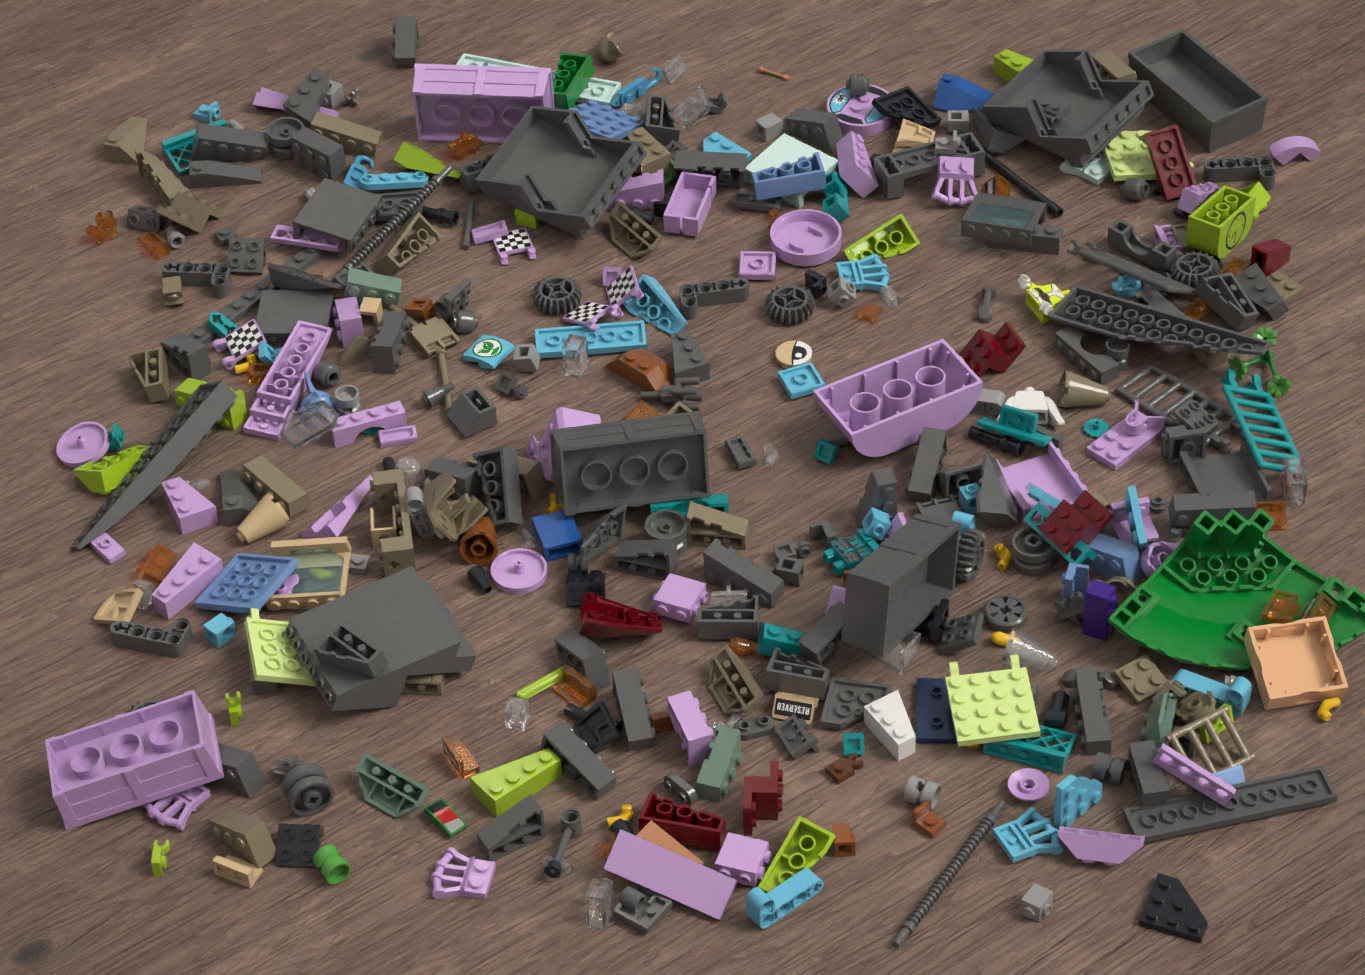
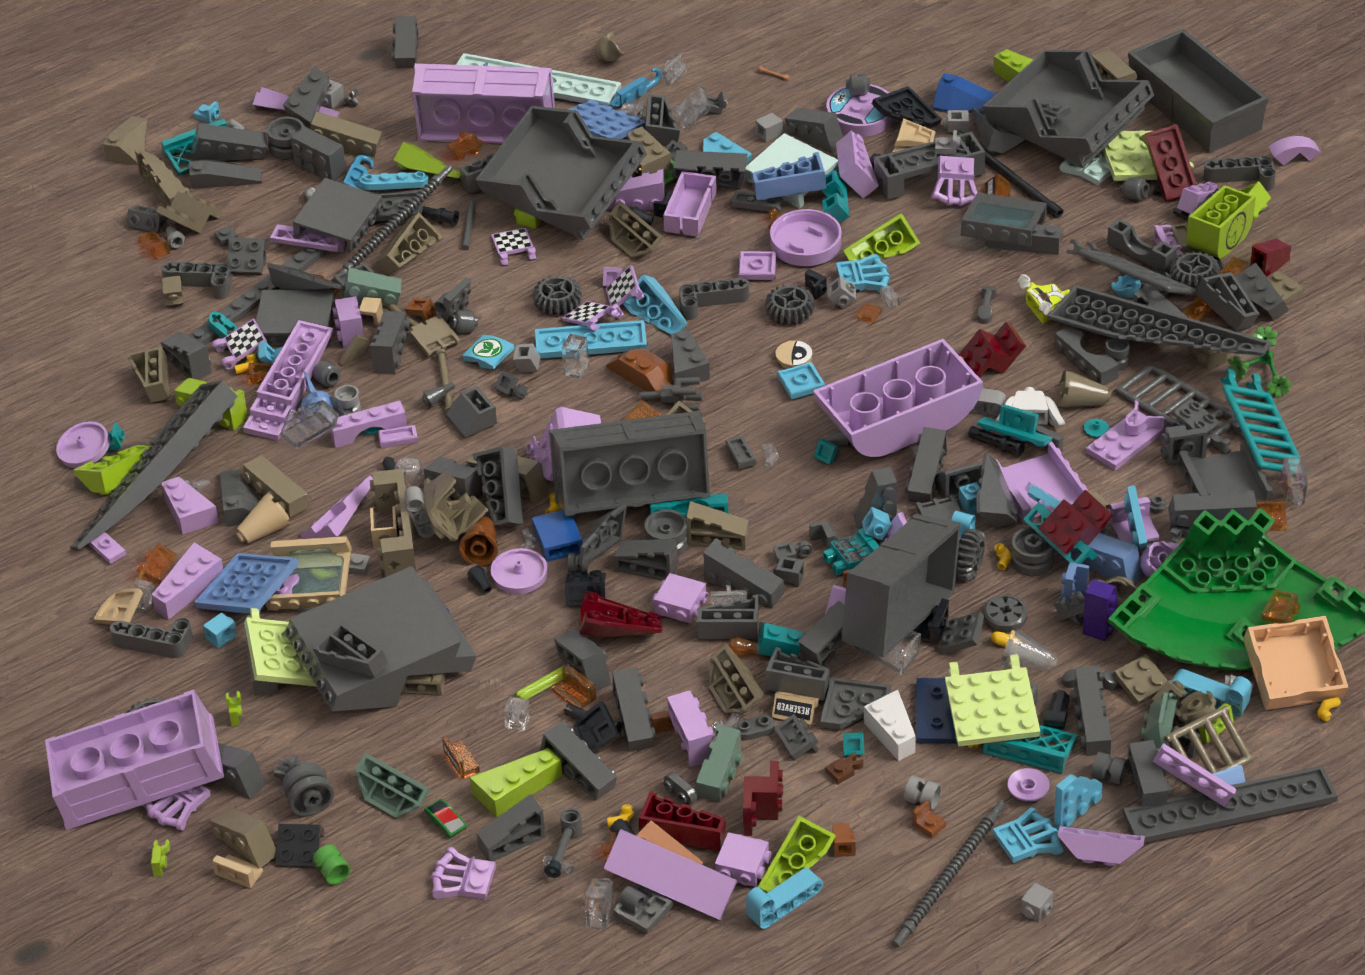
clear orange hips [86,210,118,246] -> none
lavender tile [471,220,509,245] -> none
green wedge [553,52,595,110] -> none
black plate [1138,873,1208,943] -> none
clear orange panel [1298,592,1337,622] -> none

